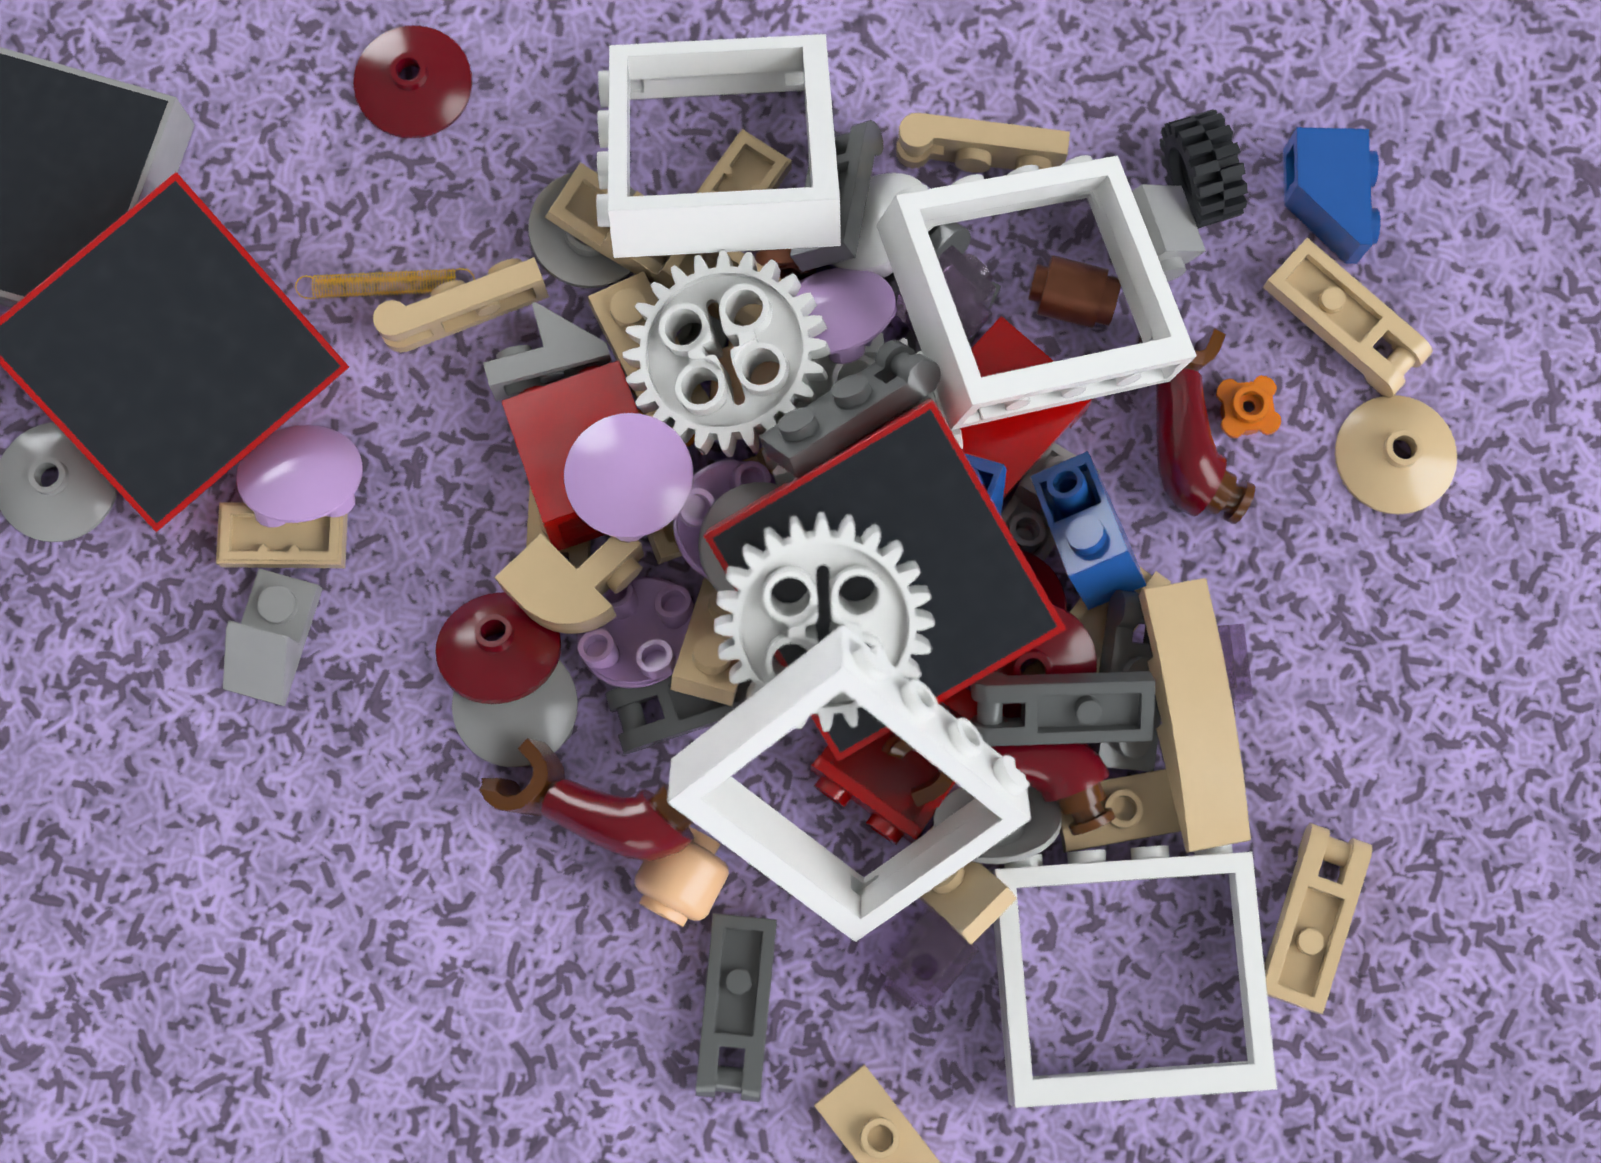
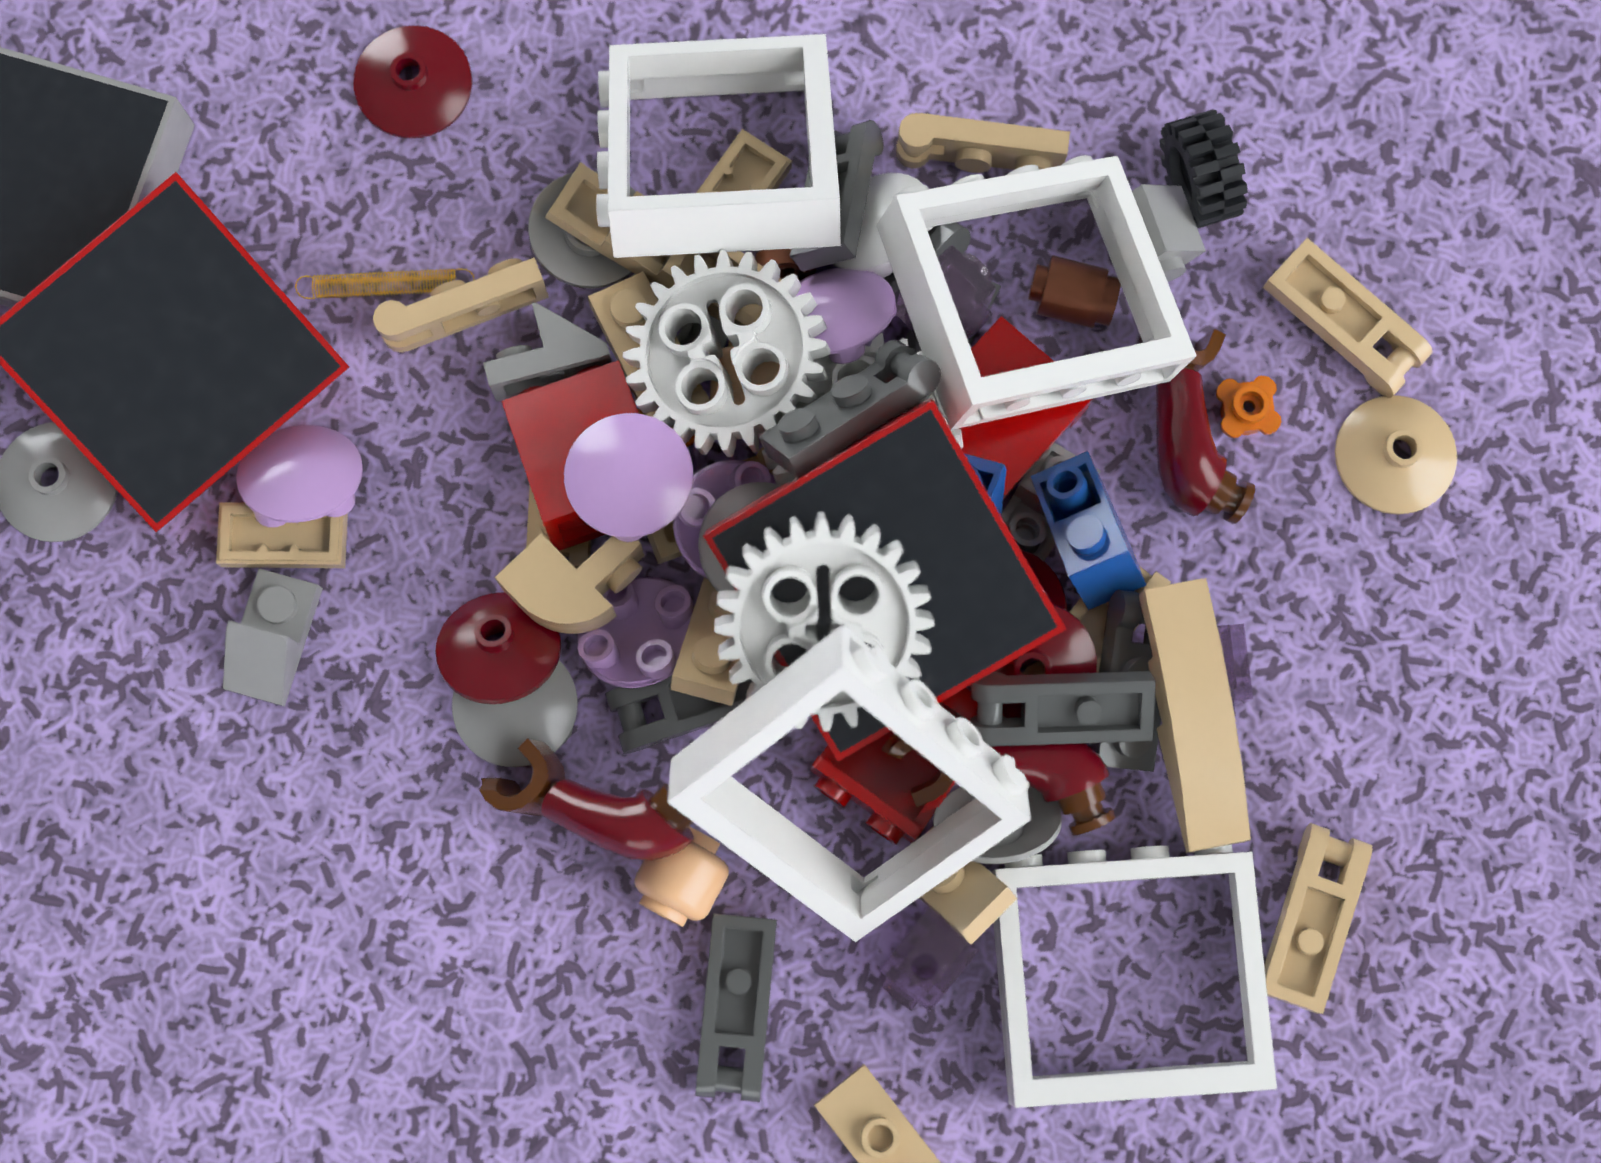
tan plate [1057,769,1181,853] -> none
blue slope [1283,127,1381,264] -> none

